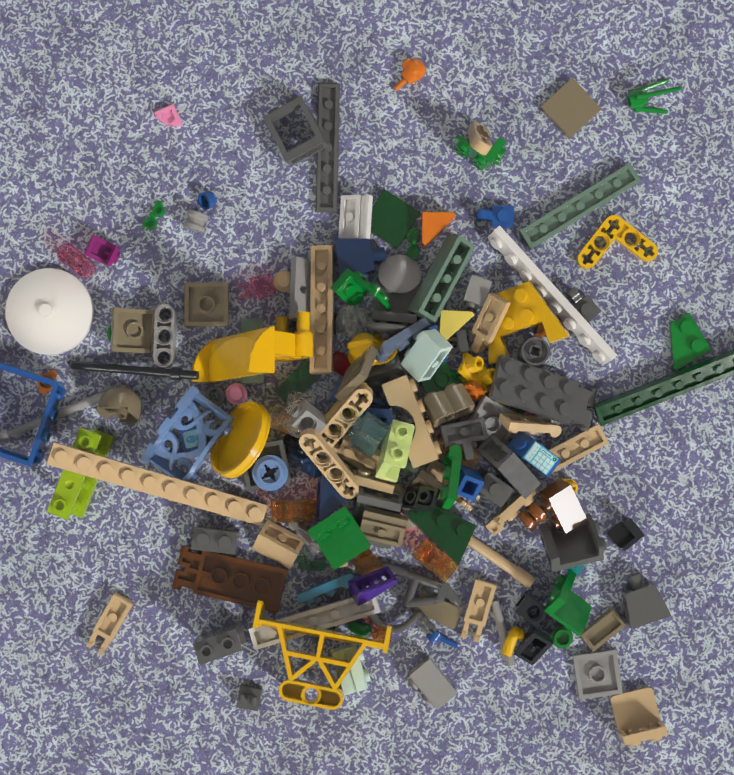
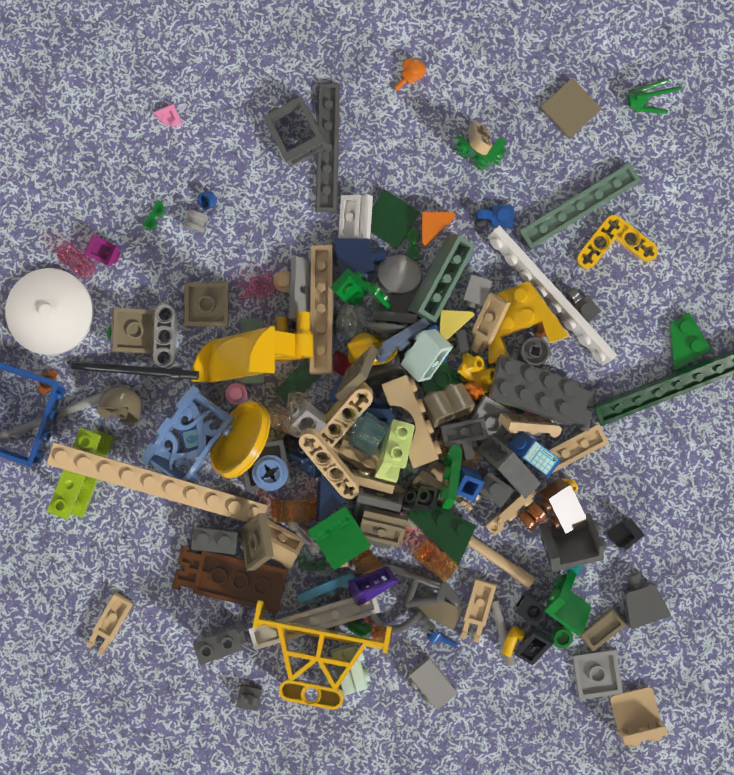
none -> dark tan tile [240,513,274,571]

